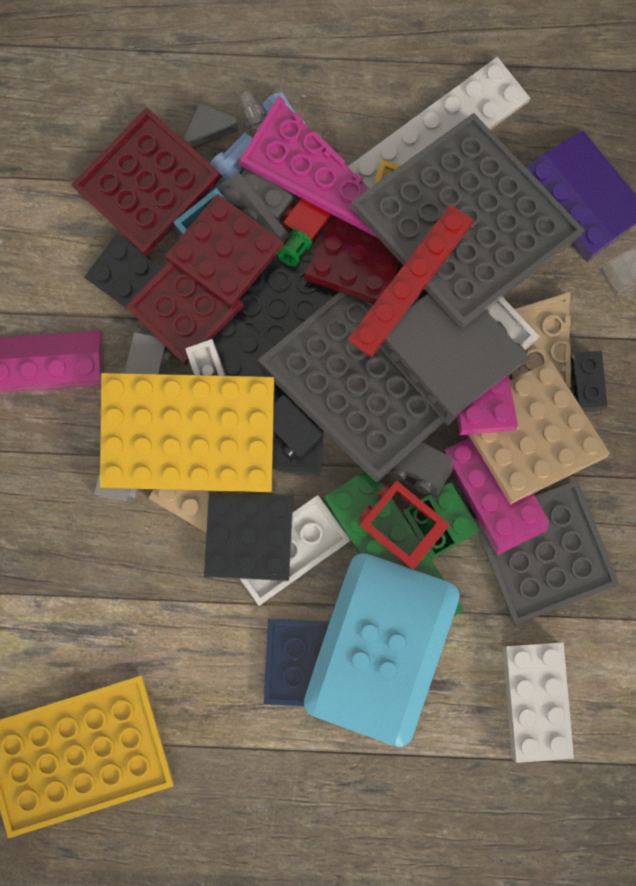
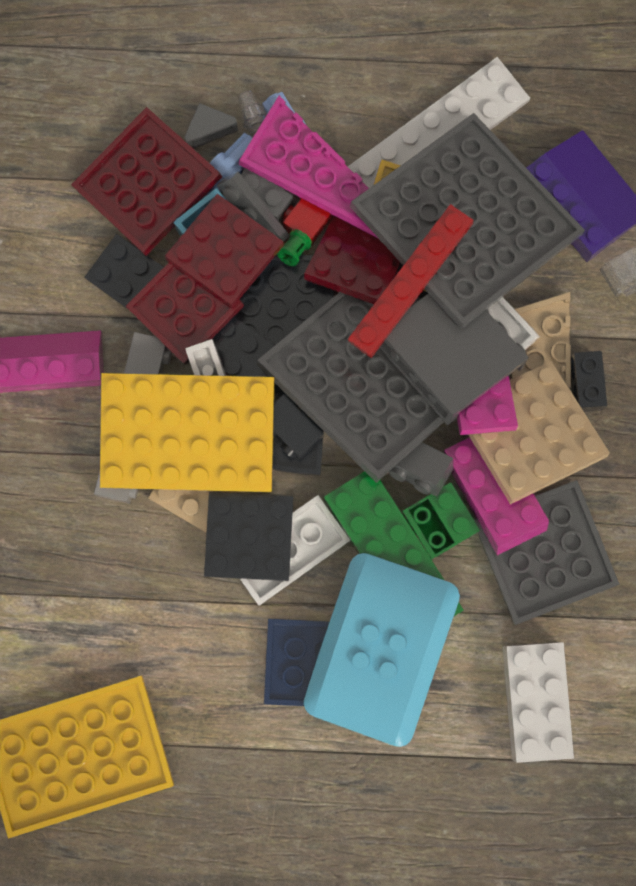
red window [359,480,450,570] -> none

